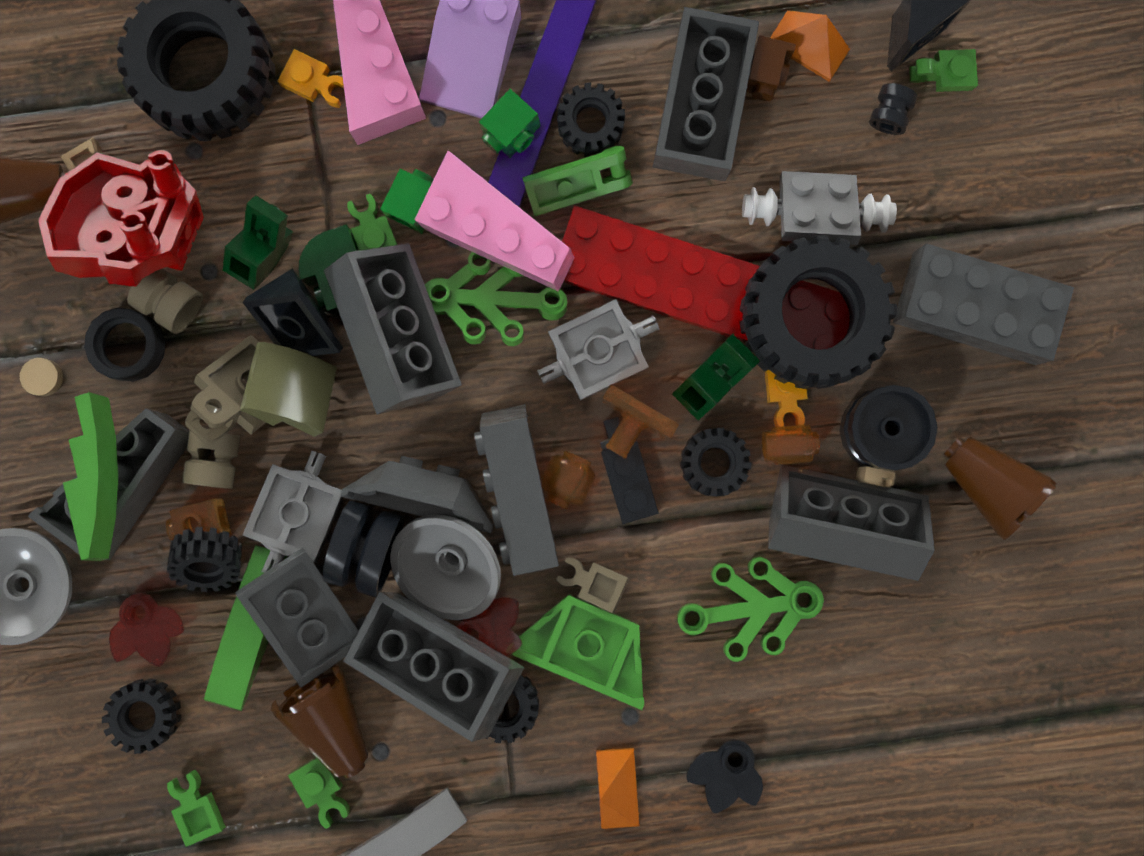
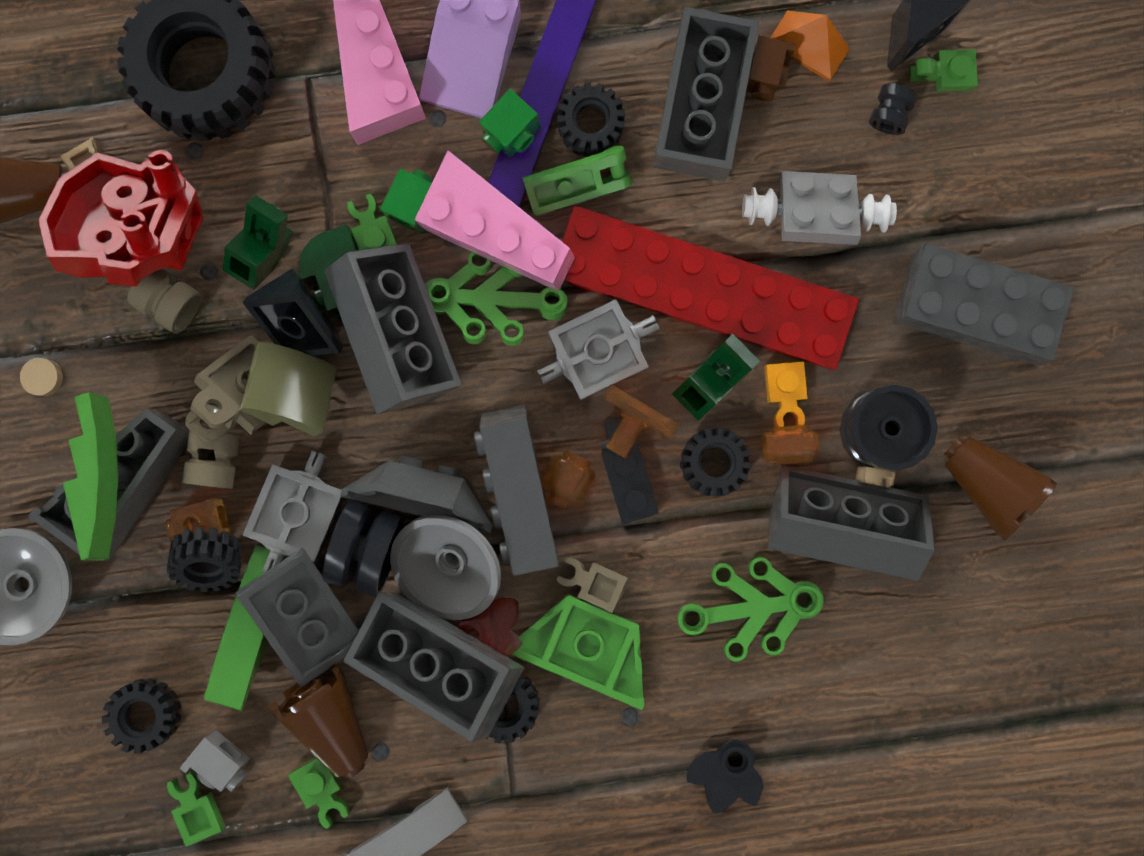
black tyre [84,308,166,382] -> none
clear red plate [109,594,184,667] -> none
light orange plate [277,49,344,108] -> none
orange slope [596,748,639,829] -> none
black tyre [740,235,897,389] -> none
none -> light grey brick [179,730,251,792]

